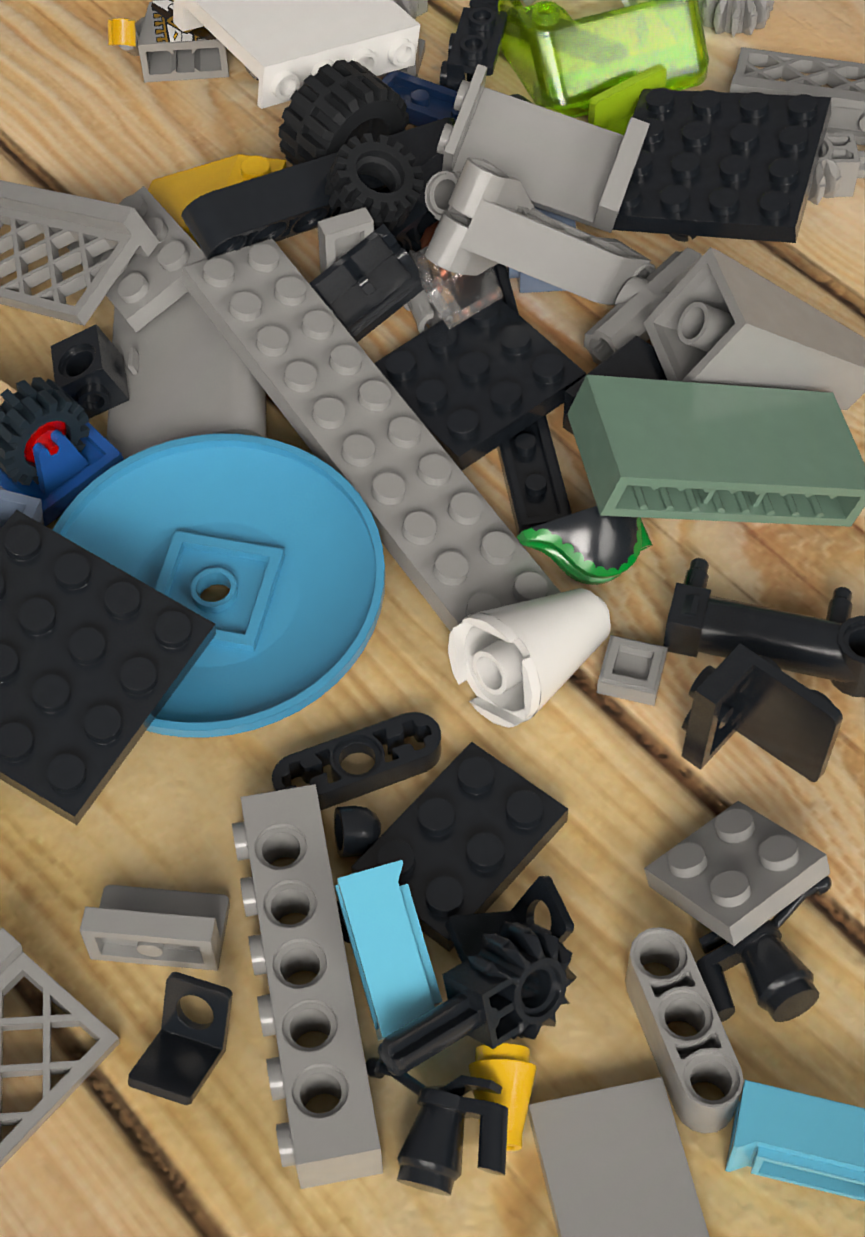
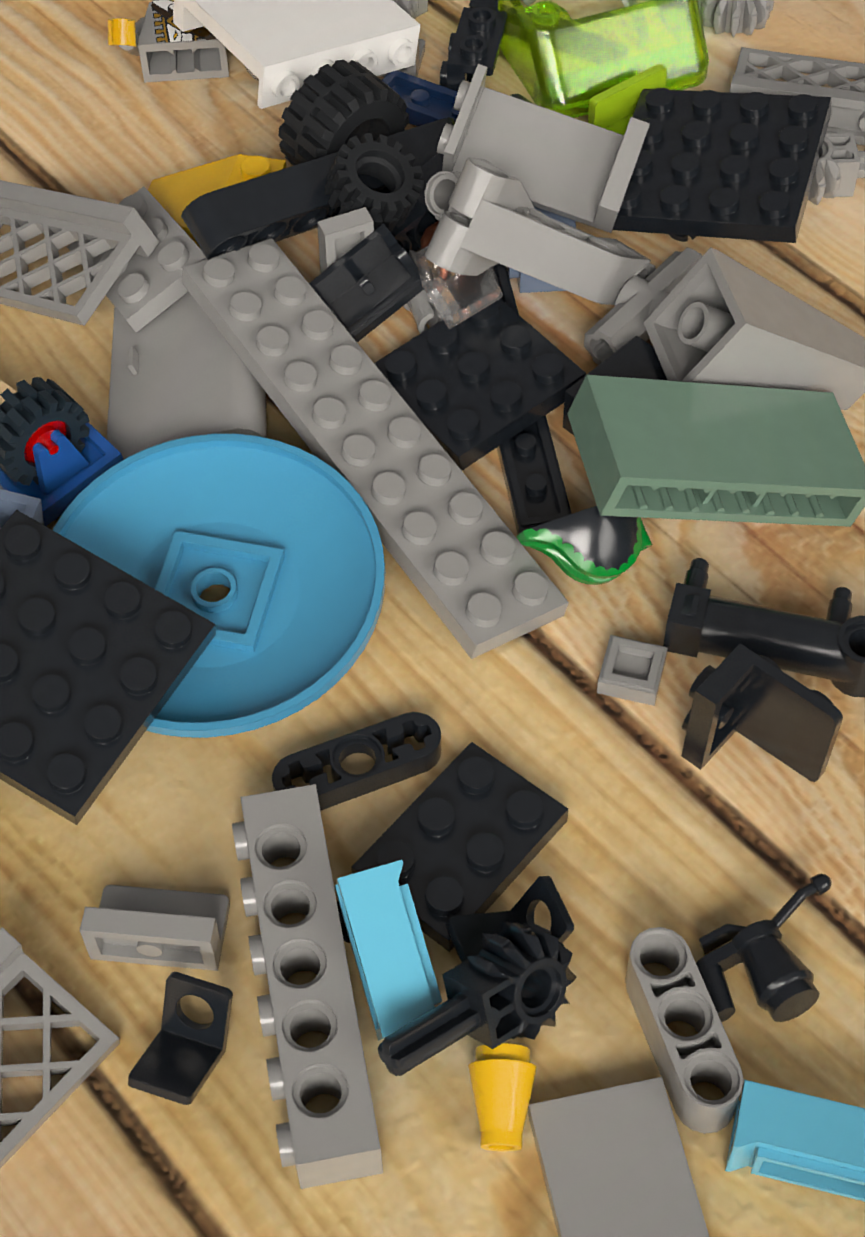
black brick [51,324,129,419] -> none
black hinge [334,805,381,857] -> none
black piece [366,1057,508,1196] -> none
white cone [448,588,611,728] -> none
light grey plate [644,801,830,946] -> none

